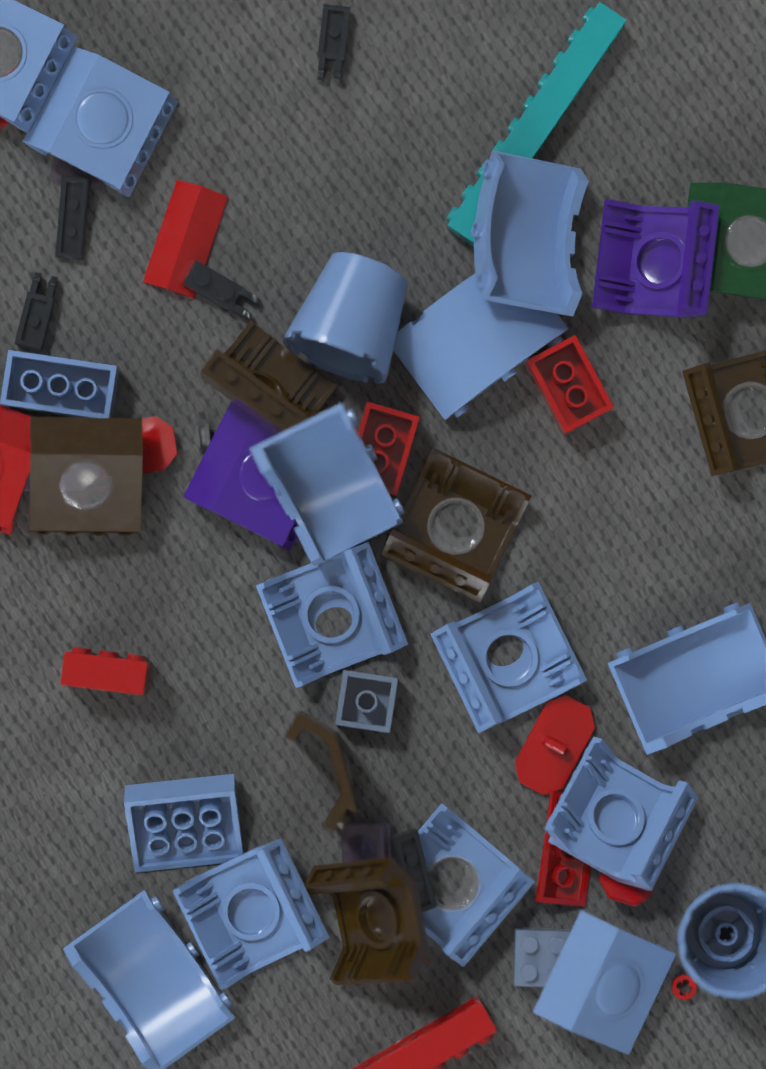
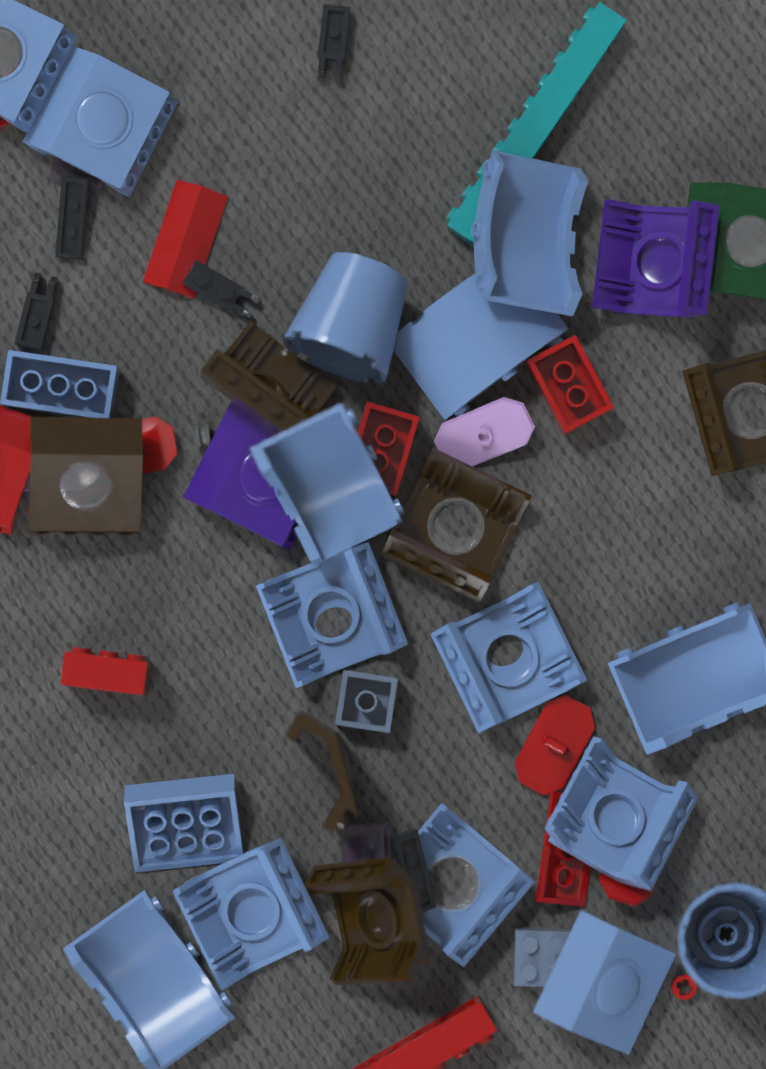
none -> lavender shield [434,397,535,467]

